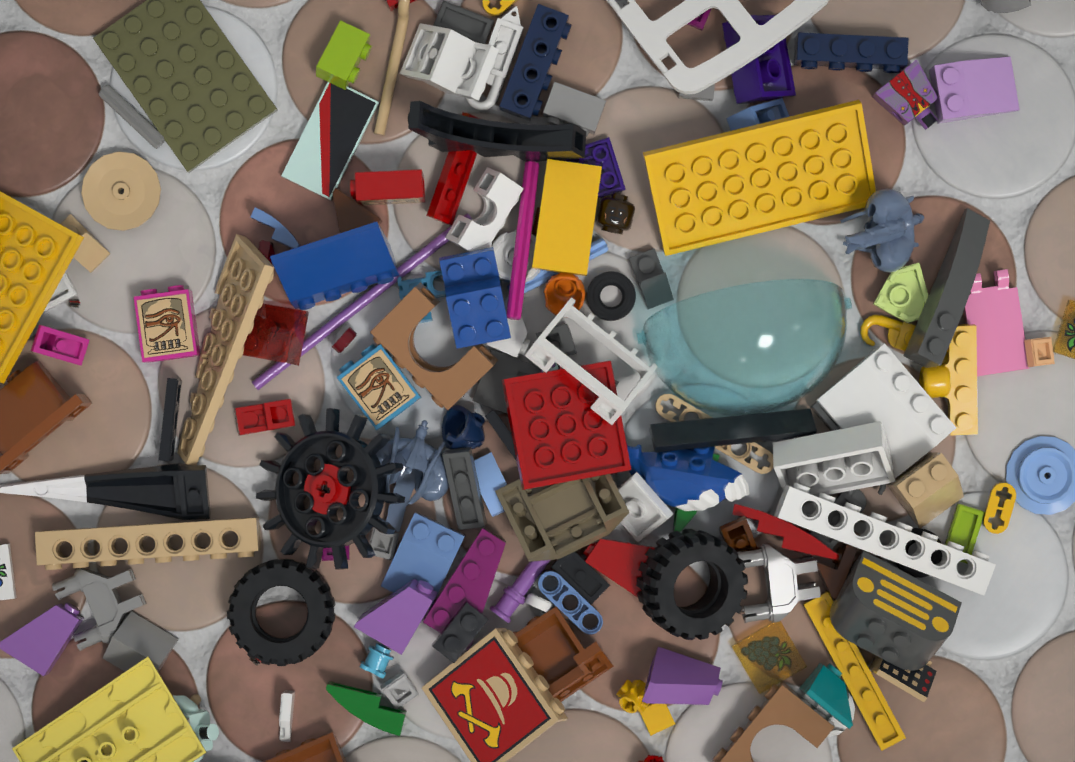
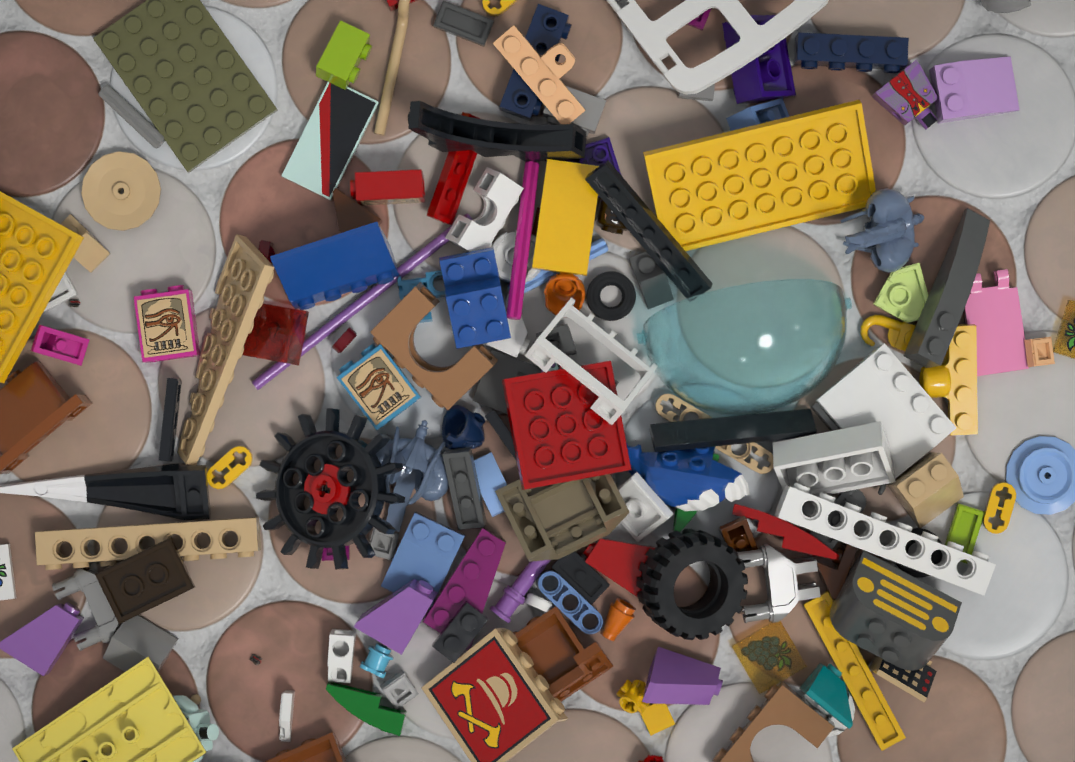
black tyre [227,559,336,666] -> none
red slope [234,399,295,436] -> none
medium blue slope [251,207,301,249] -> none
white bracket [400,23,499,101] -> none
white plate [466,6,524,110] -> none
none -> dark brown tile [95,538,195,624]
none -> yellow beam [207,446,253,489]
none -> white leg [328,629,356,683]
none -> light nougat plate [493,25,586,124]
none -> black plate [585,160,713,302]
none -> orange cone [600,598,636,641]

